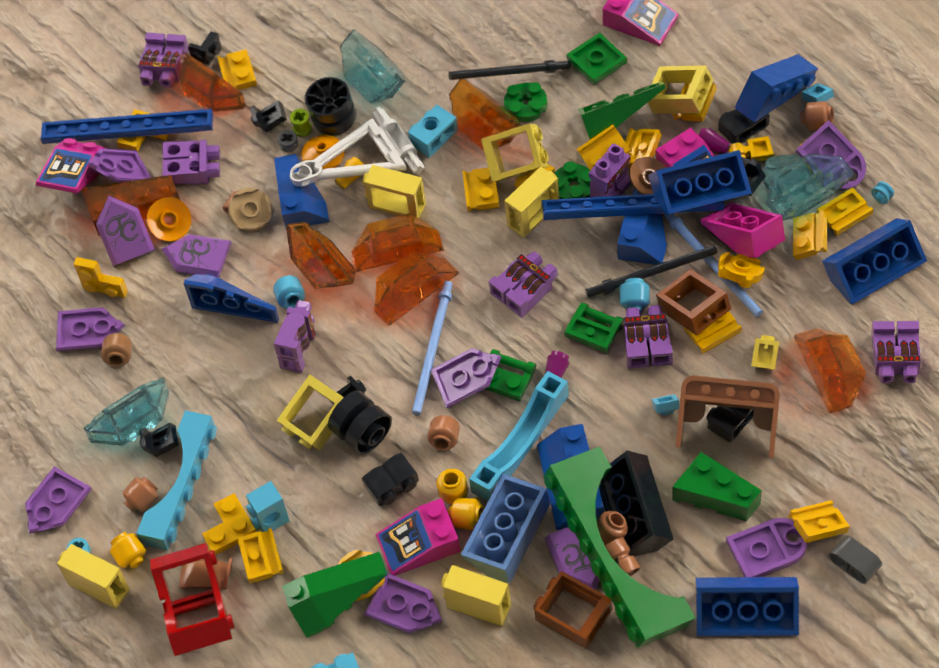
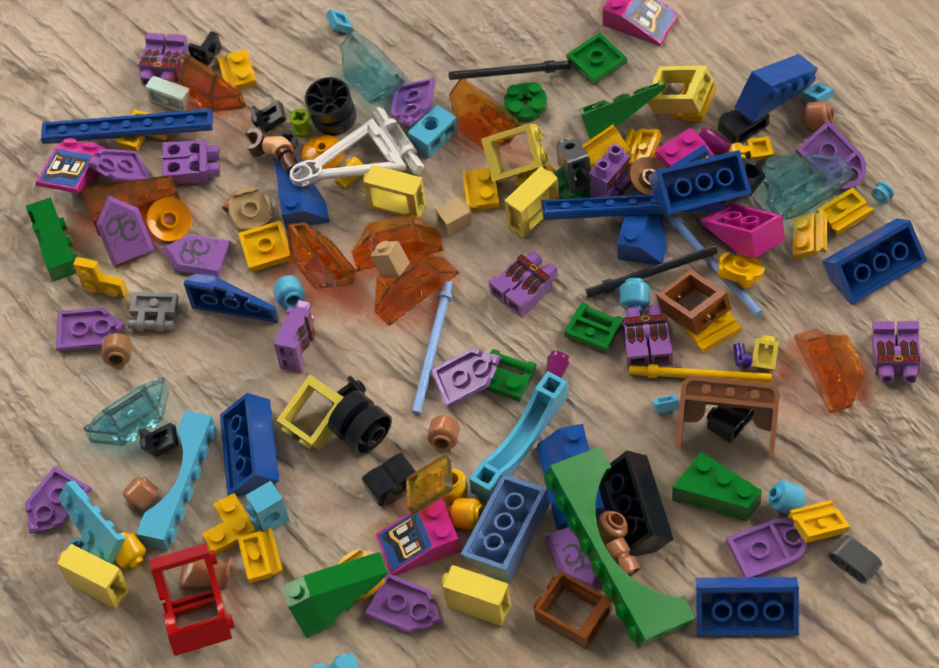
none -> green wedge [25,197,77,281]
none -> medium azure wing [59,481,126,564]
none -> light grey plate [128,292,179,332]
none -> light aqua slope [145,76,189,111]
none -> blue slope [220,393,279,496]
none -> yellow plate [238,220,293,273]
none -> reddish brown piece [245,128,297,175]
none -> medium azure plate [326,9,353,34]
none -> tan brick [370,241,410,278]
none -> medium lavender tile [390,77,436,127]
none -> clear yellow plate [407,454,453,515]
none -> tan brick [435,197,472,237]
none -> dark grey torso [556,138,591,193]
none -> yellow bar [629,364,772,383]
none -> dark purple arm [733,343,753,369]
none -> medium azure head [768,480,806,515]

